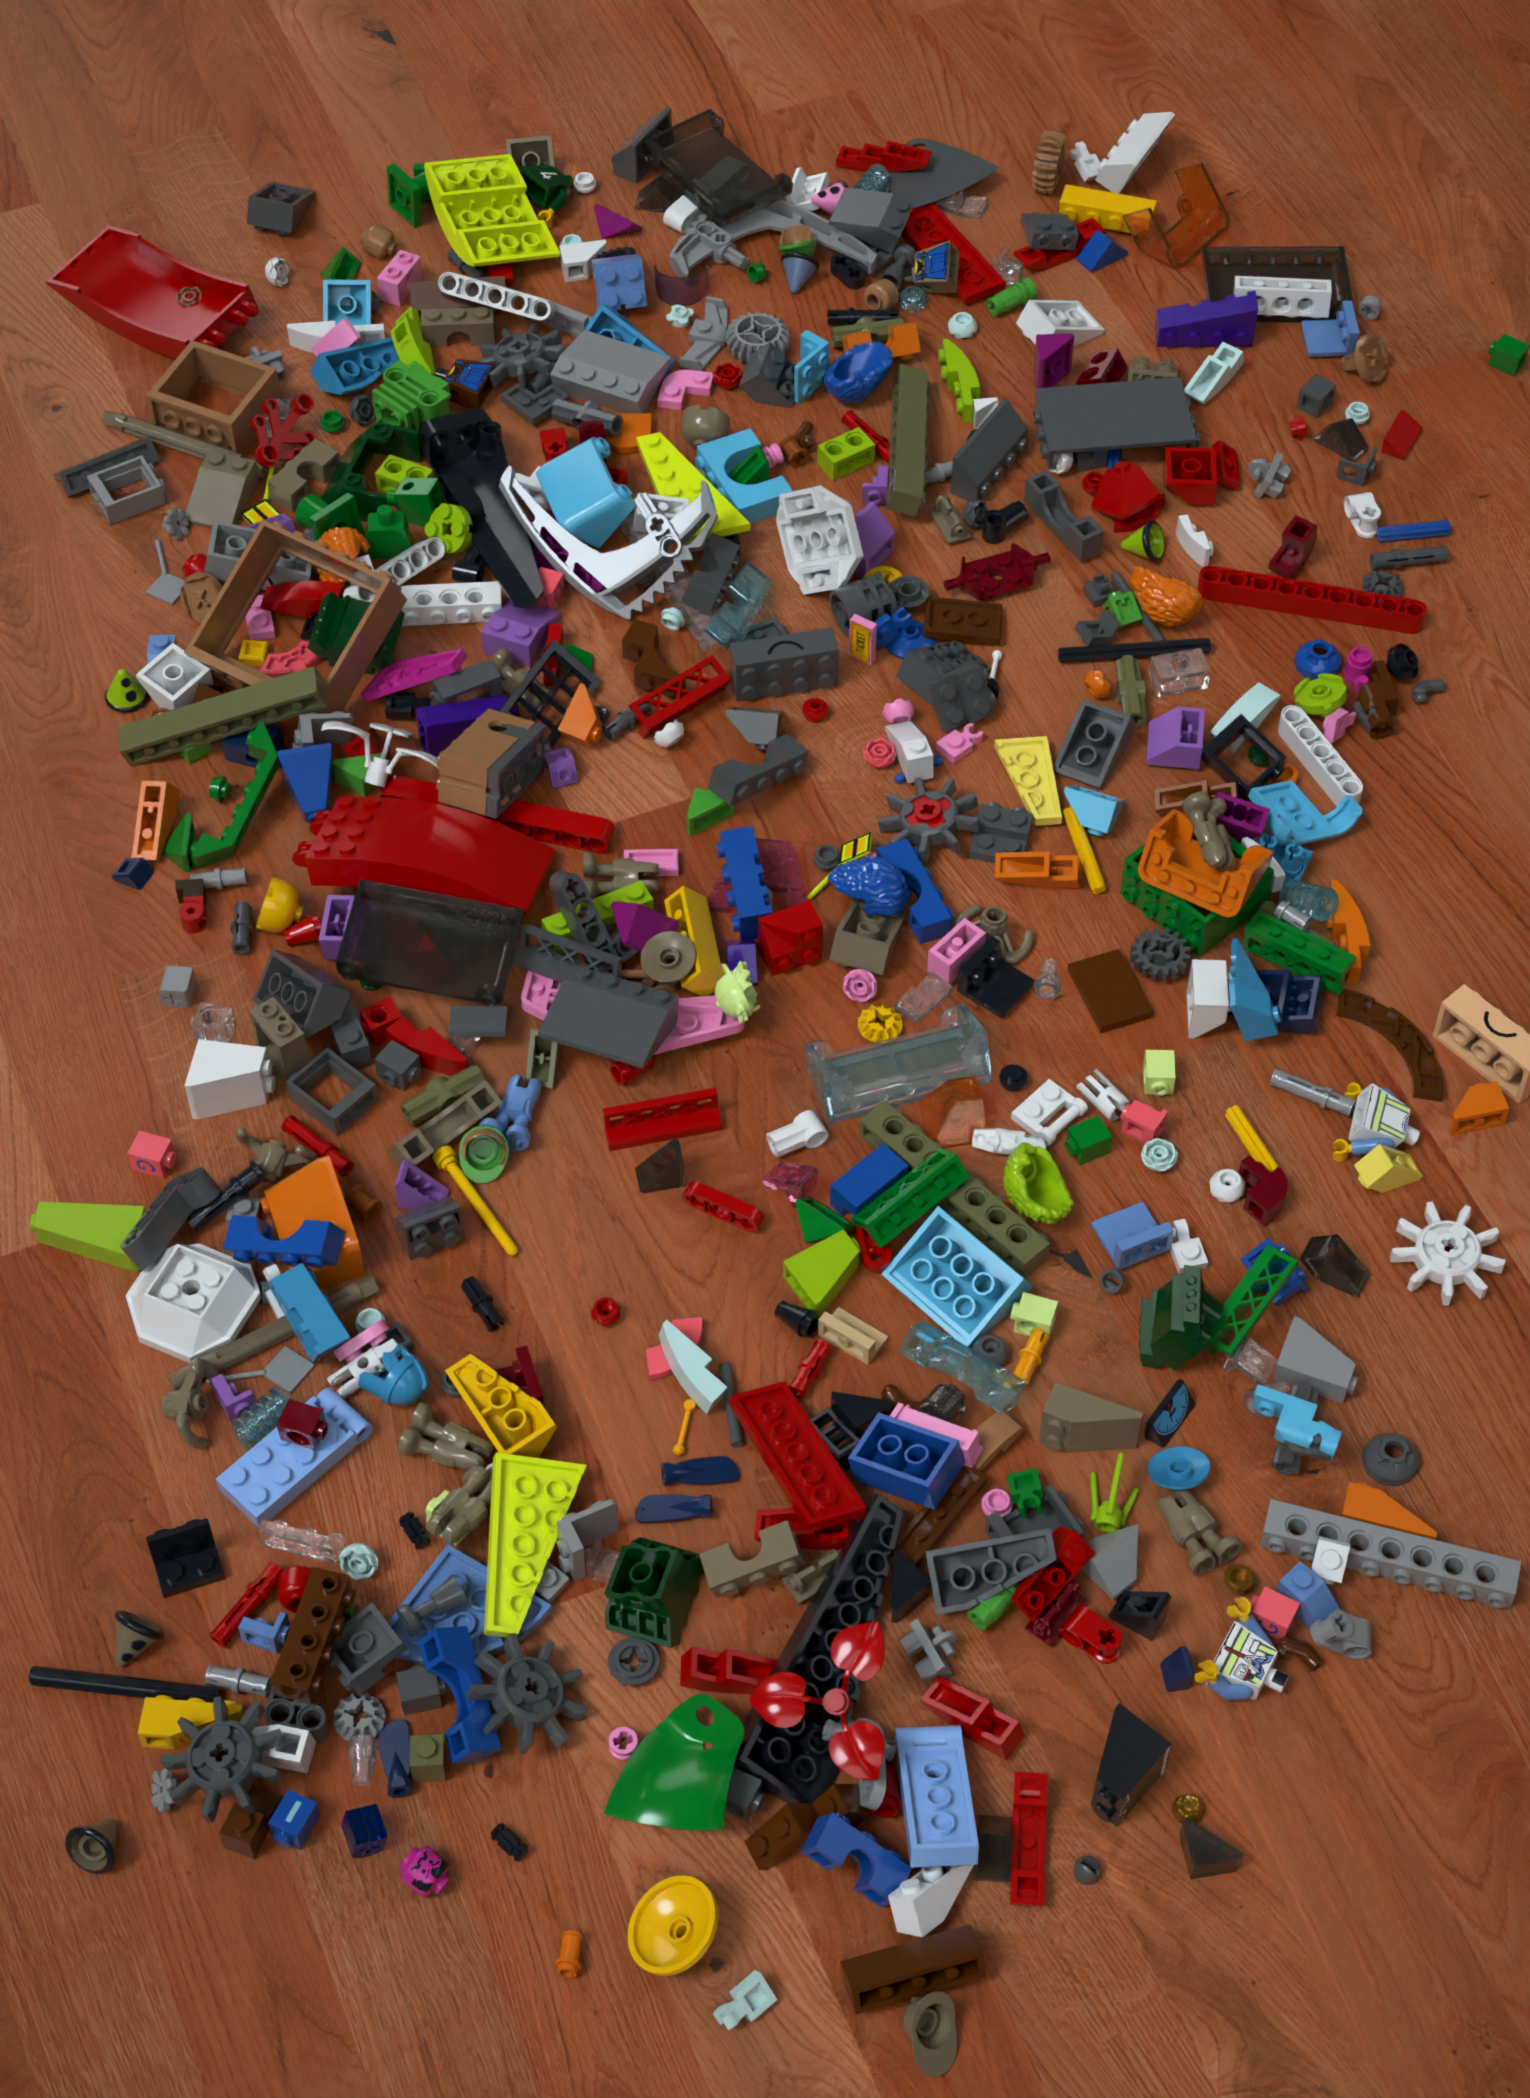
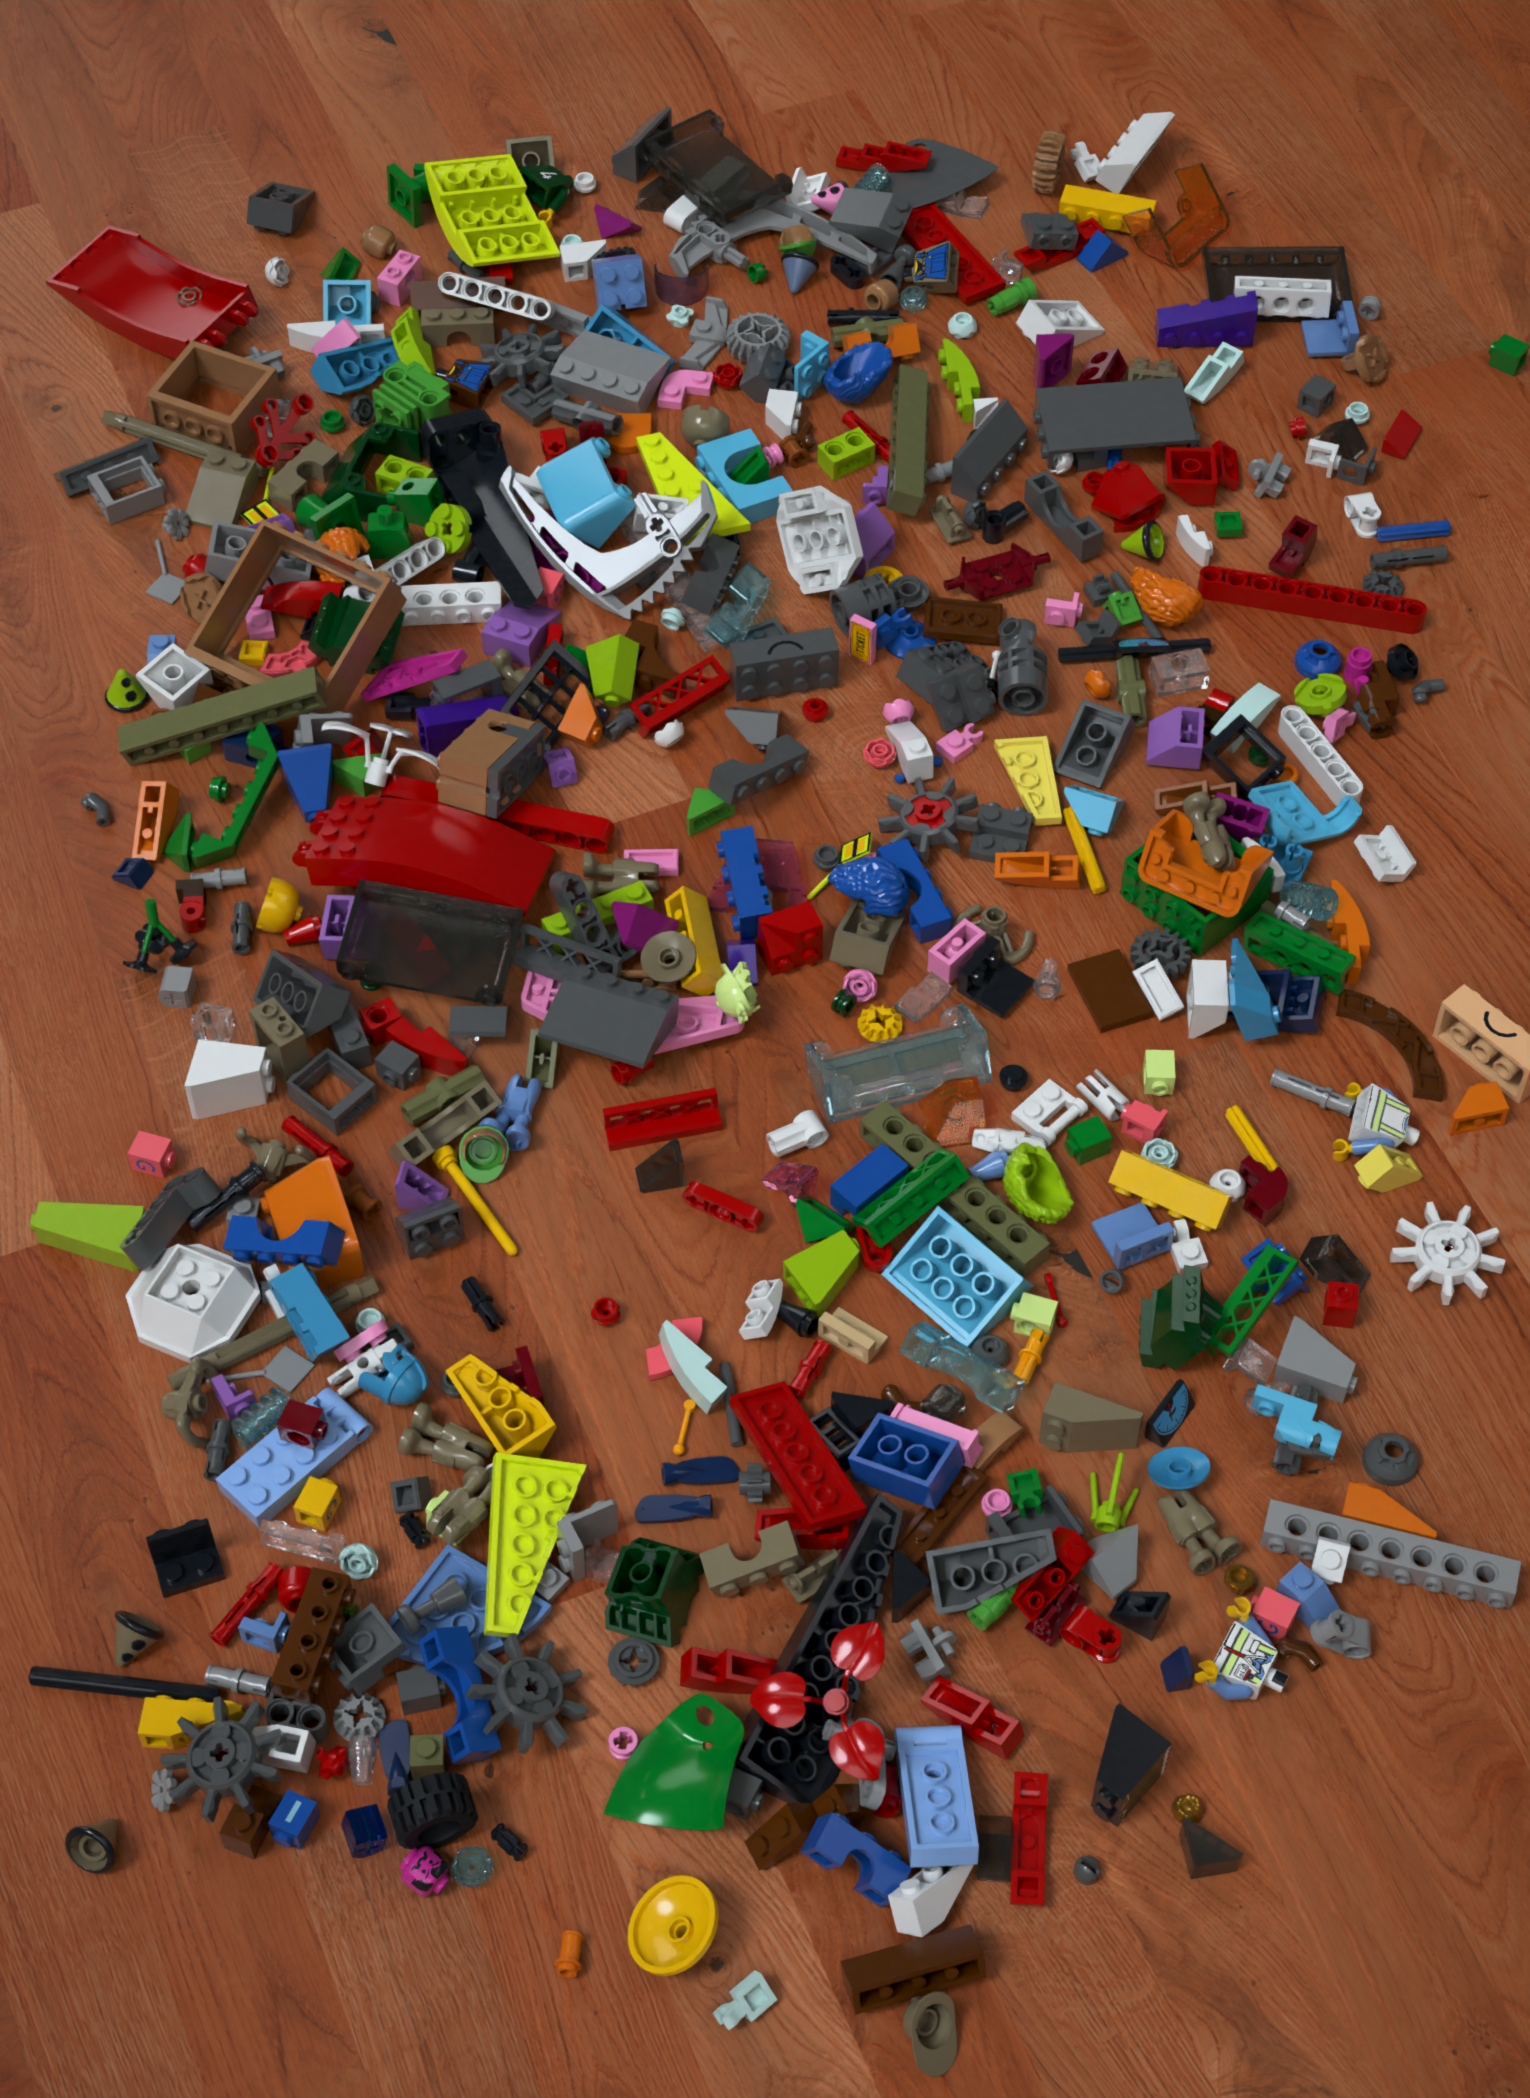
none -> dark grey arm [81,792,110,827]
none -> black plant [123,899,198,974]
none -> dark grey pin [203,1419,233,1482]
none -> yellow brick [293,1476,341,1532]
none -> red plant [314,1745,349,1780]
none -> black tyre [387,1772,479,1849]
none -> dark grey slope [390,1476,432,1513]
none -> clear light blue plate [450,1846,493,1888]
none -> lime slope [586,634,639,707]
none -> white slope [739,1278,783,1340]
none -> dark grey gear [739,1463,770,1503]
none -> white slope [765,389,802,440]
none -> dark green bush [831,989,857,1017]
none -> medium blue cone [968,1150,1008,1181]
none -> dark grey cylinder [997,617,1048,716]
none -> bright pink bracket [1044,592,1083,628]
none -> red hinge [1044,1273,1068,1328]
none -> yellow brick [1108,1149,1234,1232]
none -> black slope [1114,637,1171,659]
none -> white tile [1132,959,1184,1022]
none -> leg [1198,688,1235,737]
none -> green plate [1214,511,1243,537]
none -> white bracket [1305,438,1342,478]
none -> red brick [1322,1281,1359,1329]
none -> white bracket [1354,825,1416,882]

